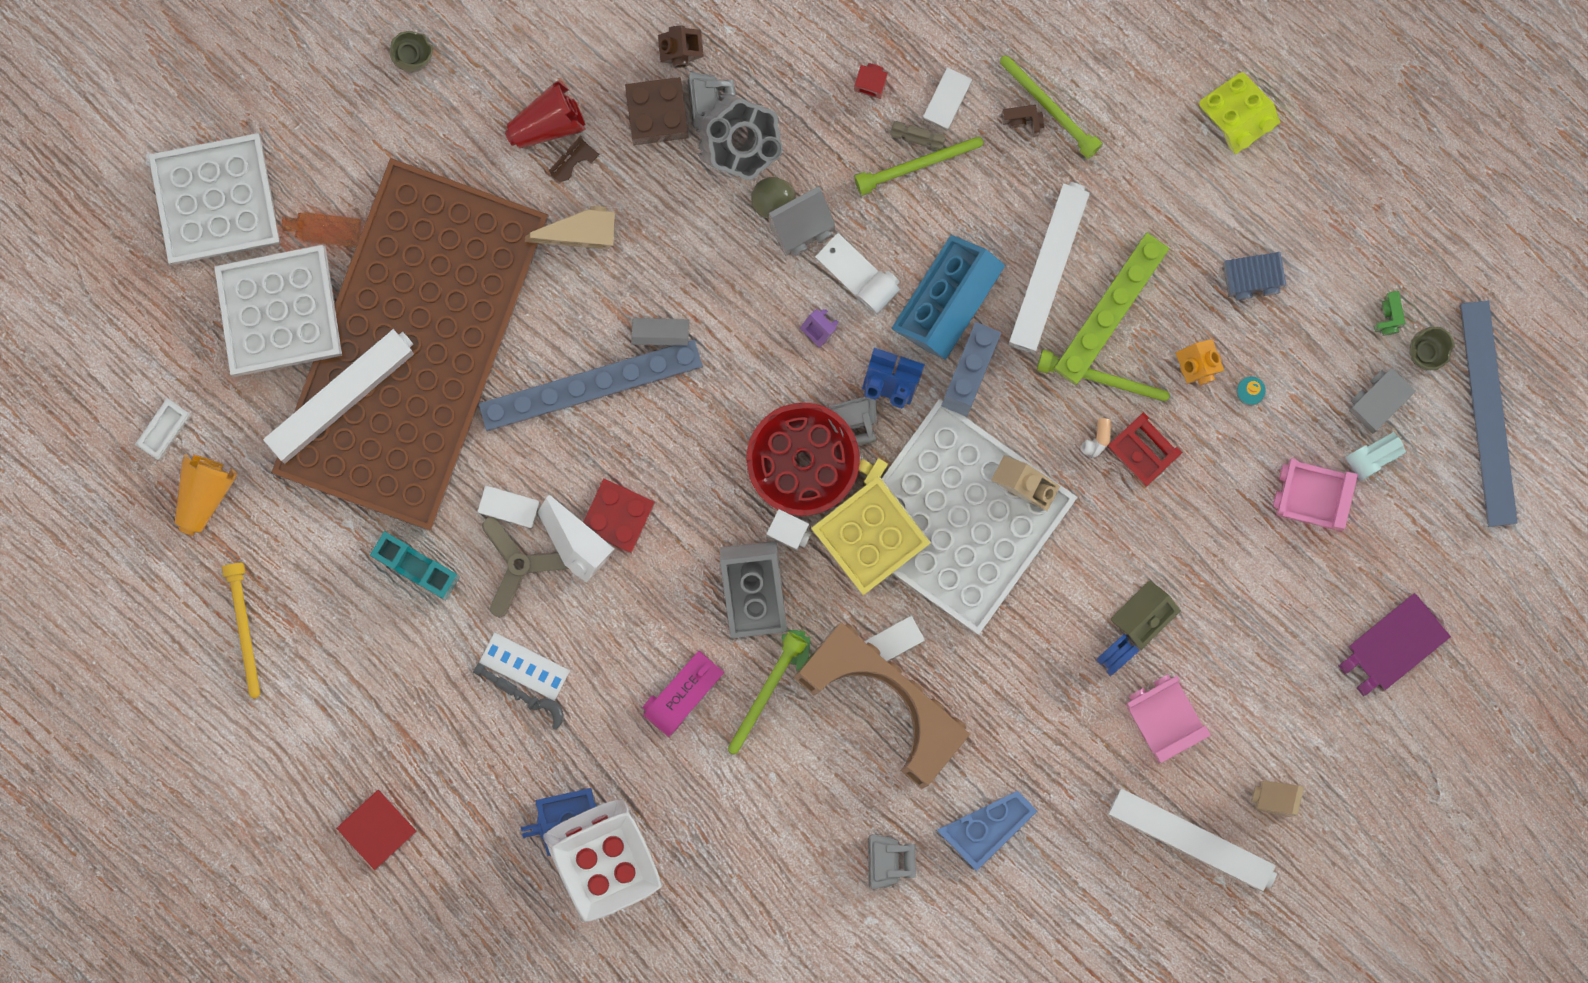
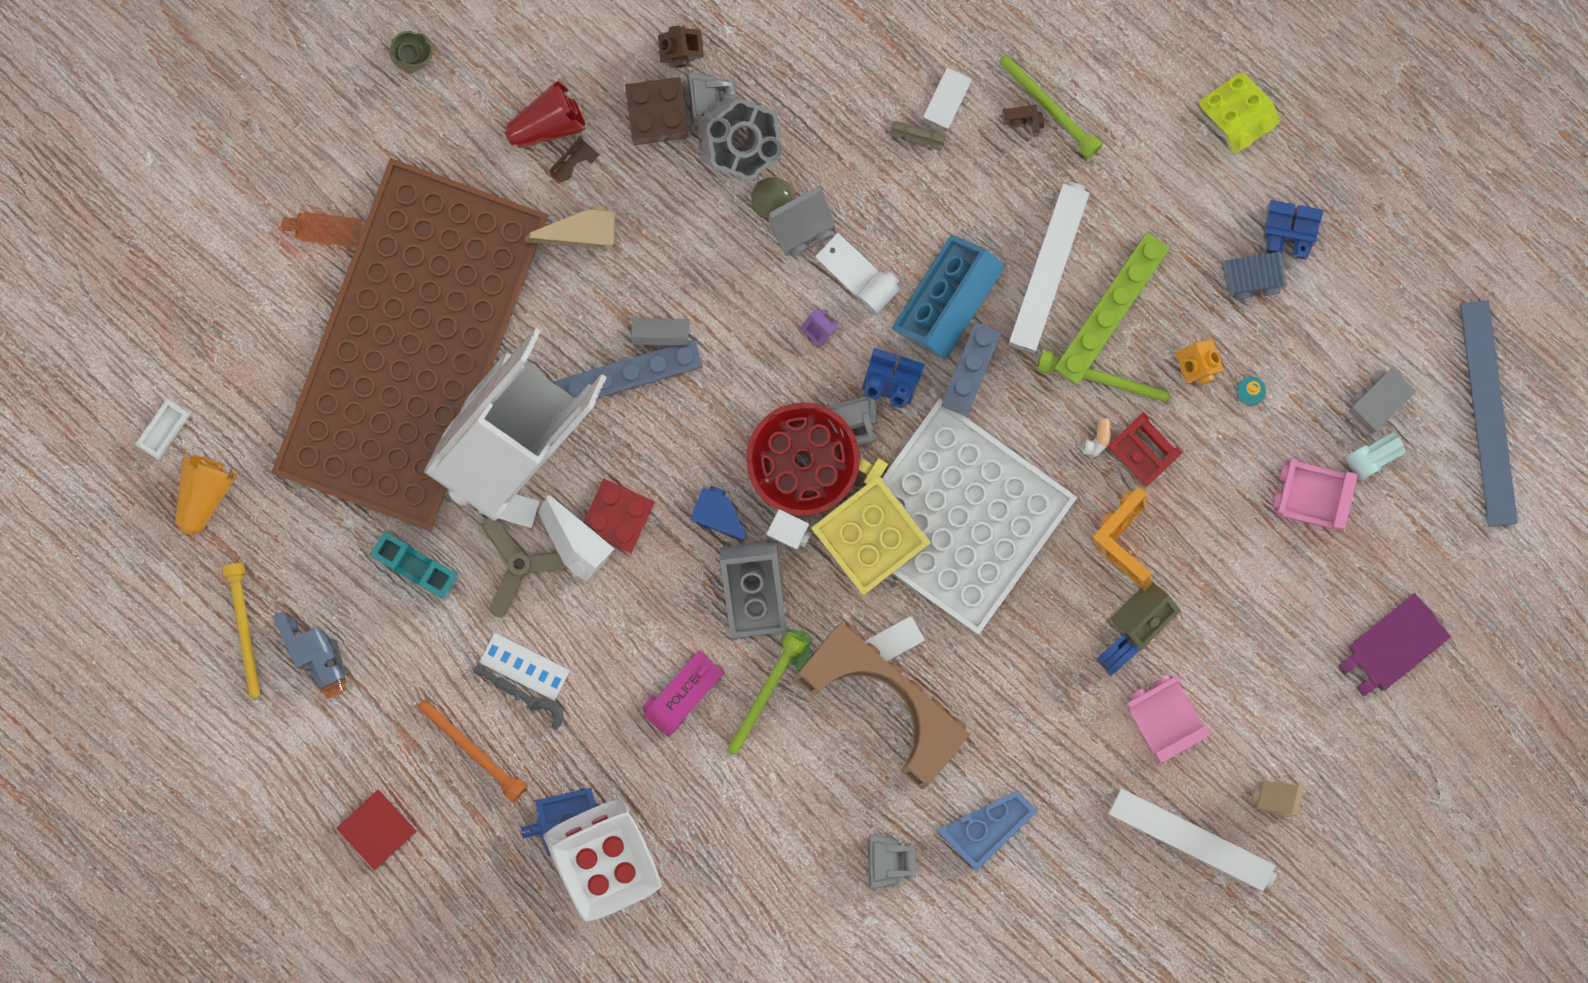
white plate [149,133,281,265] -> none
white plate [214,245,342,377] -> none
white brick [263,329,414,464] -> none
red plate [854,63,888,99] -> none
lime piece [854,137,984,196] -> none
tan slope [991,455,1060,511] -> none
bright green bracket [1374,291,1406,336] -> none
olive hair [1409,327,1455,370] -> none
none -> sand blue plate [273,612,348,699]
none -> orange piece [419,701,528,803]
none -> white piece [424,327,607,521]
none -> blue slope [690,486,746,542]
none -> light orange bracket [1093,487,1152,591]
none -> blue hips [1263,200,1323,260]

